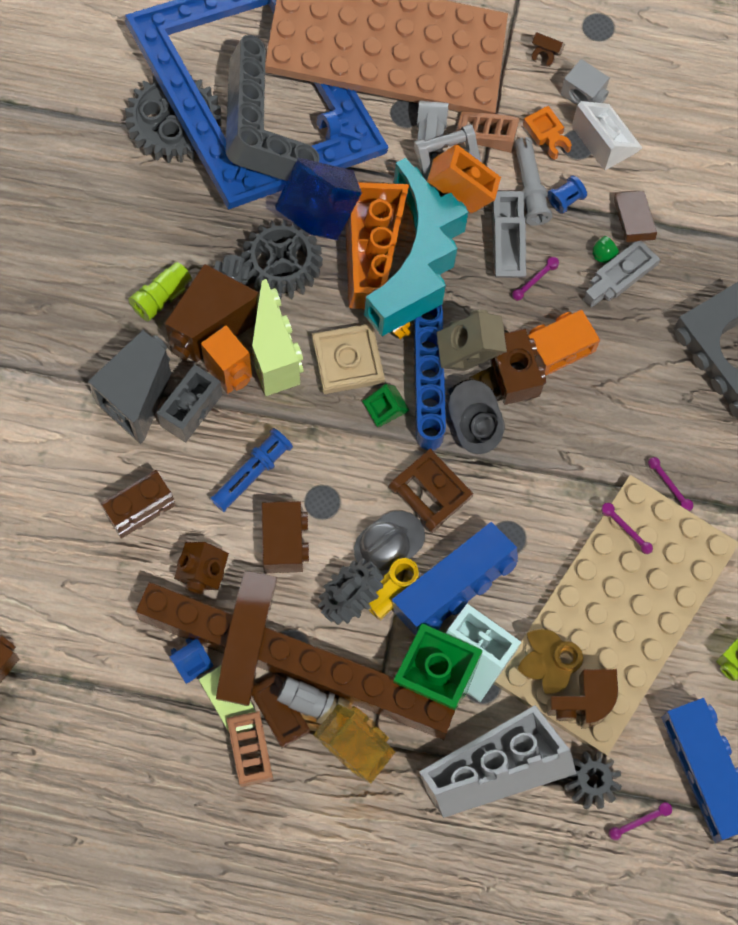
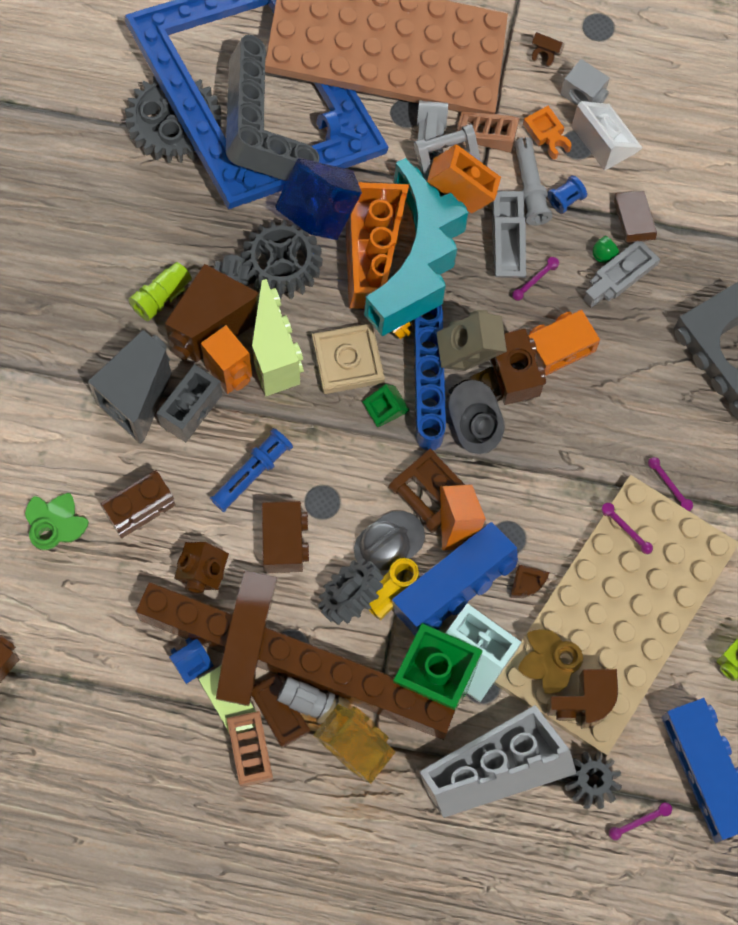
none -> bright green plate [25,493,89,550]
none -> orange slope [440,484,486,551]
none -> reddish brown tile [510,564,550,598]

